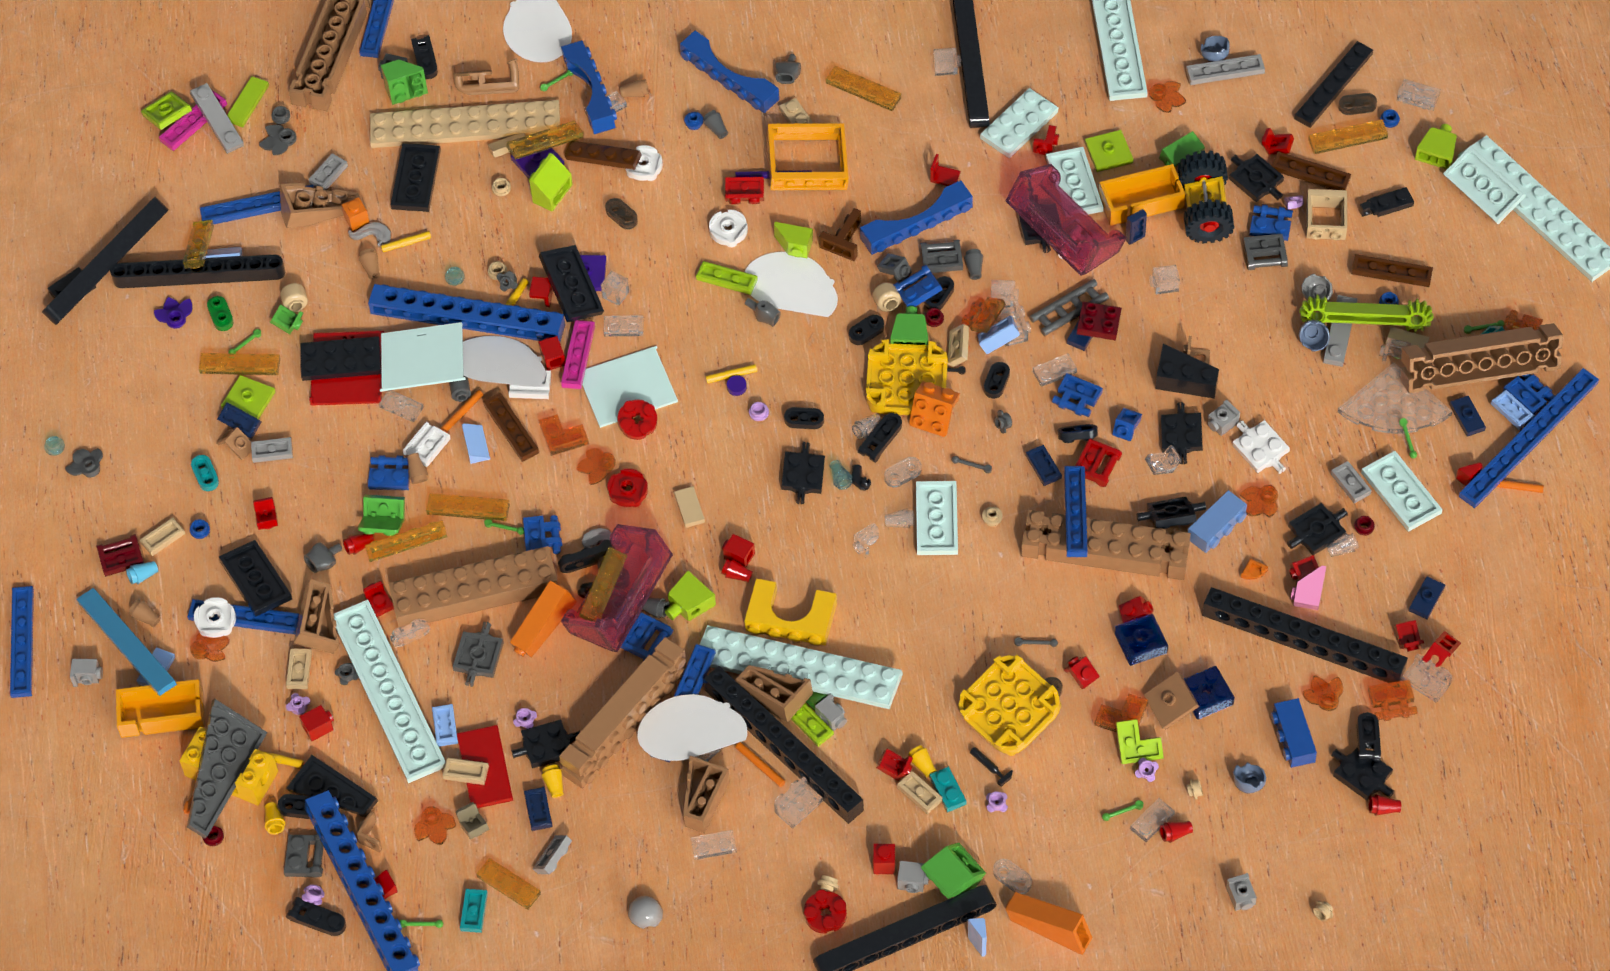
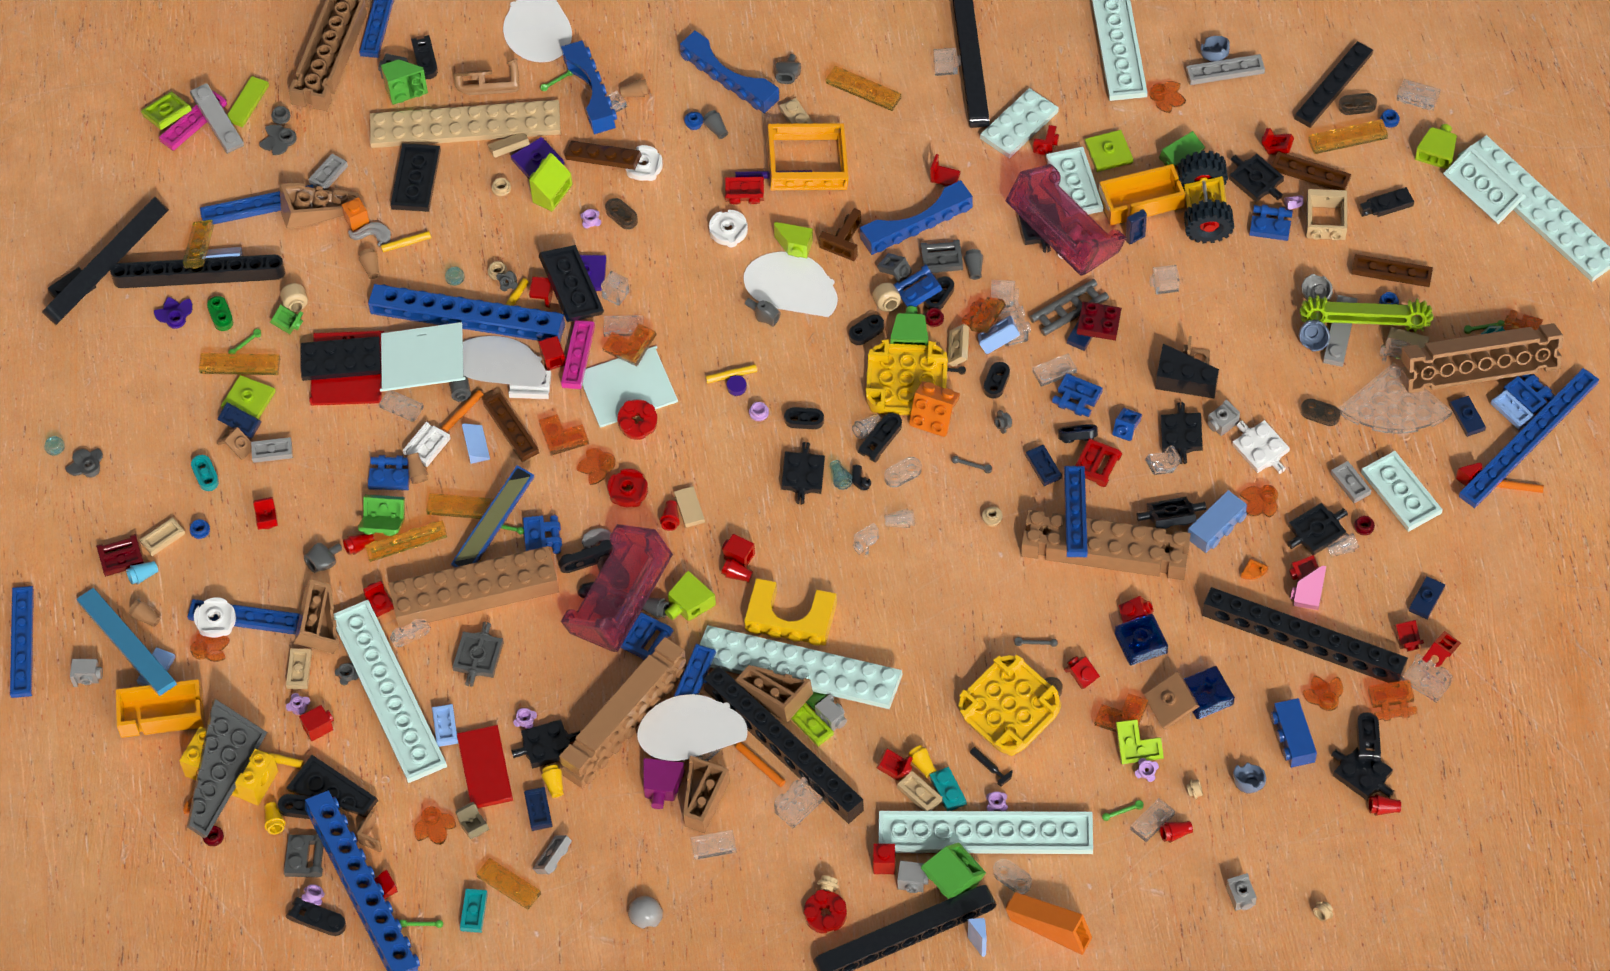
black plate [219,540,292,617] -> none
tan tile [443,757,489,785] -> none
clear yellow plate [507,120,583,160] -> none
orange slope [510,580,577,658] -> none
clear yellow plate [578,547,628,625] -> none
lime tile [696,261,758,295] -> none
light aqua plate [916,481,958,555] -> none
dark grey plate [1243,234,1288,270] -> none
bright green hinge [1399,418,1417,458] -> none
none -> olive tile [451,465,535,568]
none -> lavender plate [581,209,601,228]
none -> clear orange plate [602,323,657,367]
none -> magenta torso [644,758,685,809]
none -> red cone [660,500,680,531]
none -> light aqua plate [879,811,1093,854]
none -> clear smoke plate [1301,399,1340,426]

